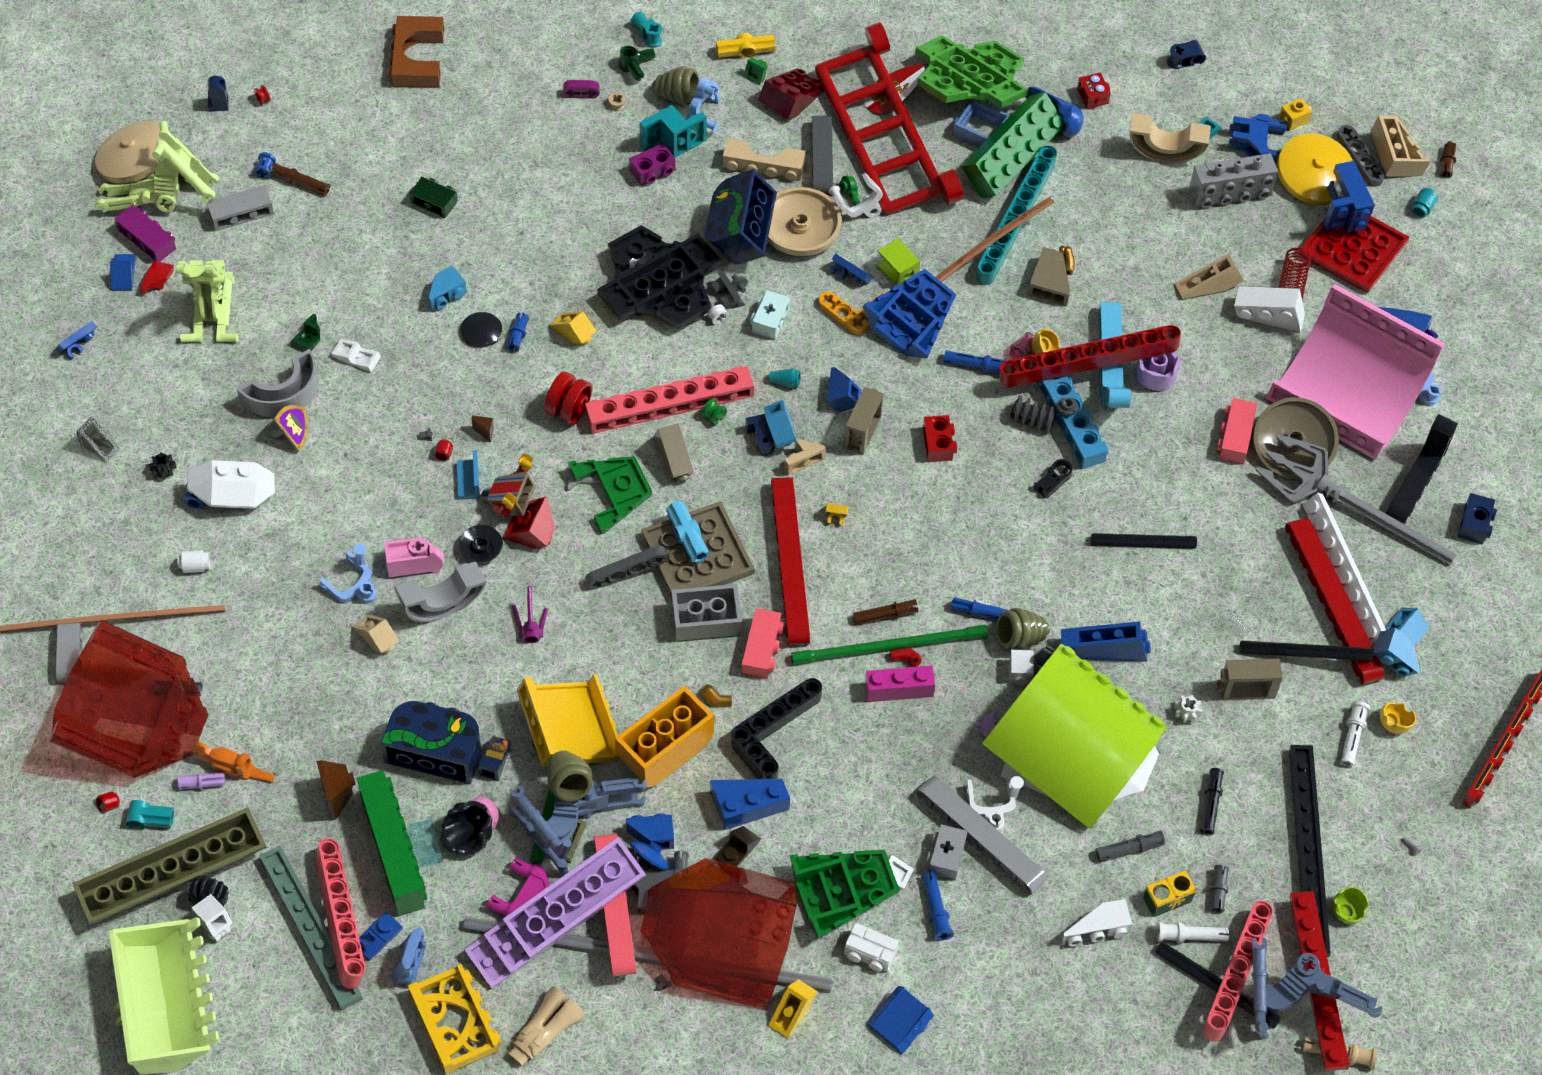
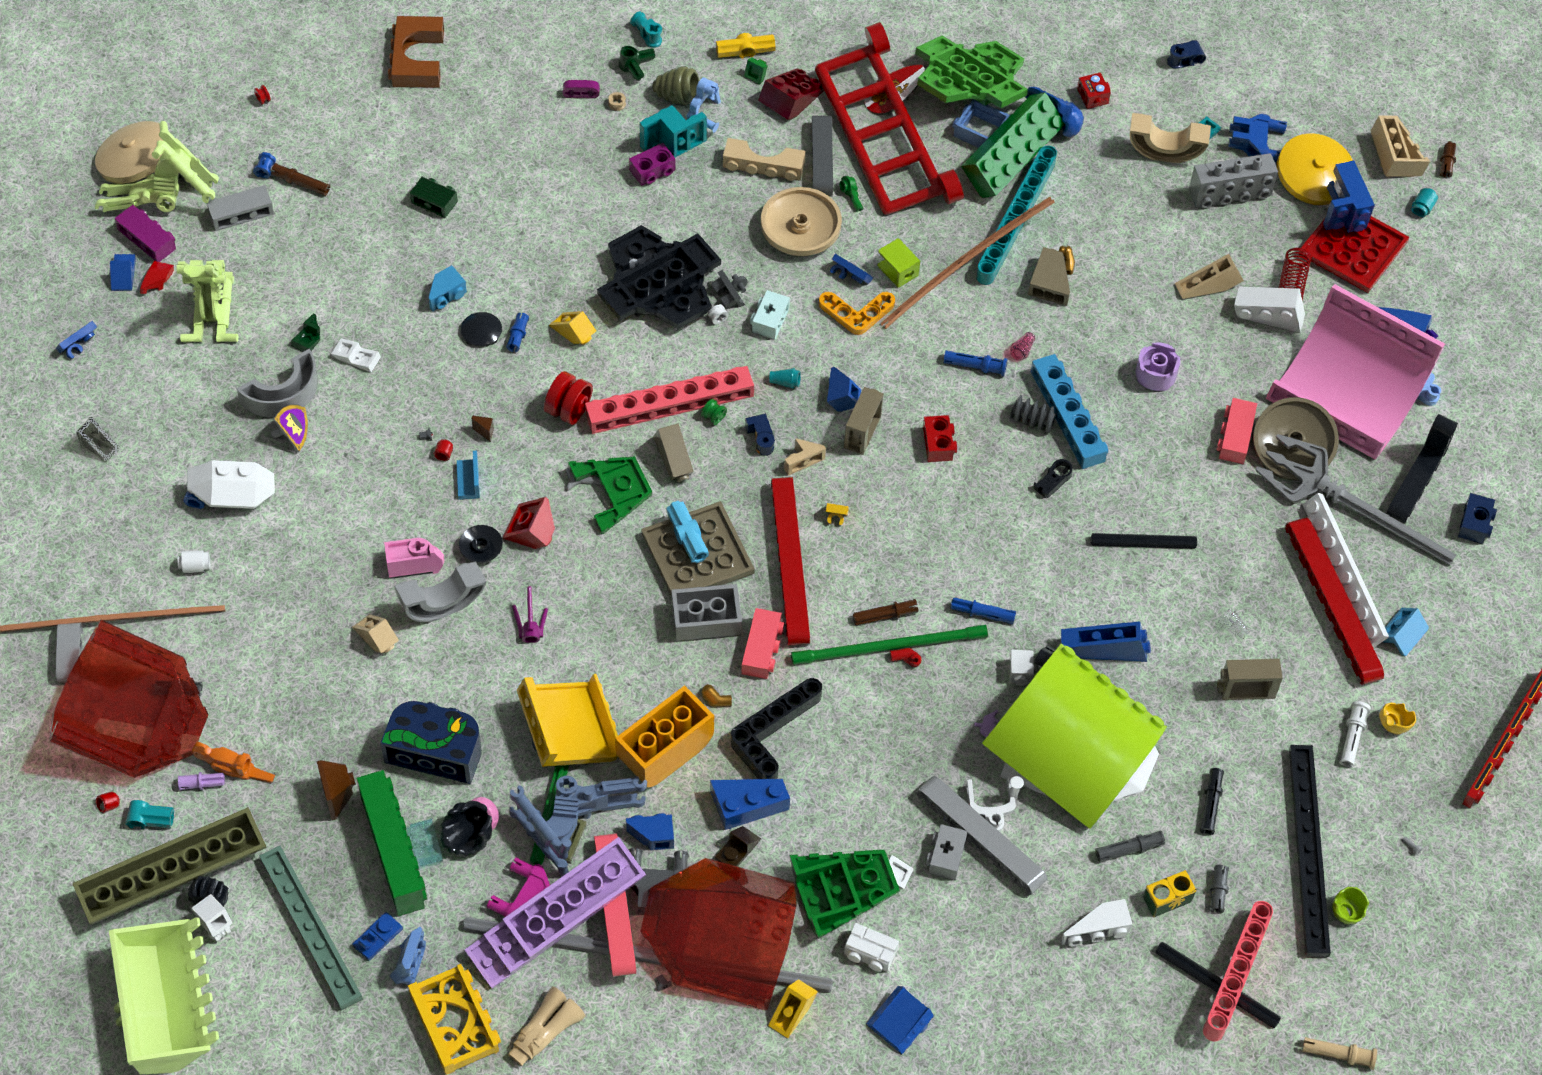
black gear [148,452,177,480] -> none
dark blue leg [208,75,229,112] -> none
coral beam [315,838,365,989] -> none
light blue piece [319,543,376,604] -> none
dark blue leg [478,736,511,781] -> none
torso [481,453,536,518] -> none
olive piece [547,751,593,802] -> none
dark grey beam [585,546,668,590] -> none
blue dish [630,841,669,870] -> none
dark blue brick [704,169,777,265] -> none
dark azure slope [764,400,797,449] -> none
white piece [829,173,883,218] -> none
blue wedge [863,269,956,359] -> none
dark pink brick [865,666,935,702] -> none
blue pin [921,871,954,941] -> none
olive piece [996,607,1050,650] -> none
red beam [1000,325,1181,388] -> none
yellow hair [1031,329,1060,354] -> none
dark grey plate [1057,397,1078,417] -> none
medium azure beam [1099,302,1131,408] -> none
white pin [1156,921,1229,943] -> none
white gear [1174,695,1203,723] -> none
black axle [1239,640,1373,661] -> none
sand blue piece [1251,938,1383,1039] -> none
yellow brick [1279,98,1312,131] -> none
red plate [1289,891,1350,1072] -> none
dark grey beam [1337,125,1385,187] -> none
dark azure slope [1373,628,1420,677] -> none

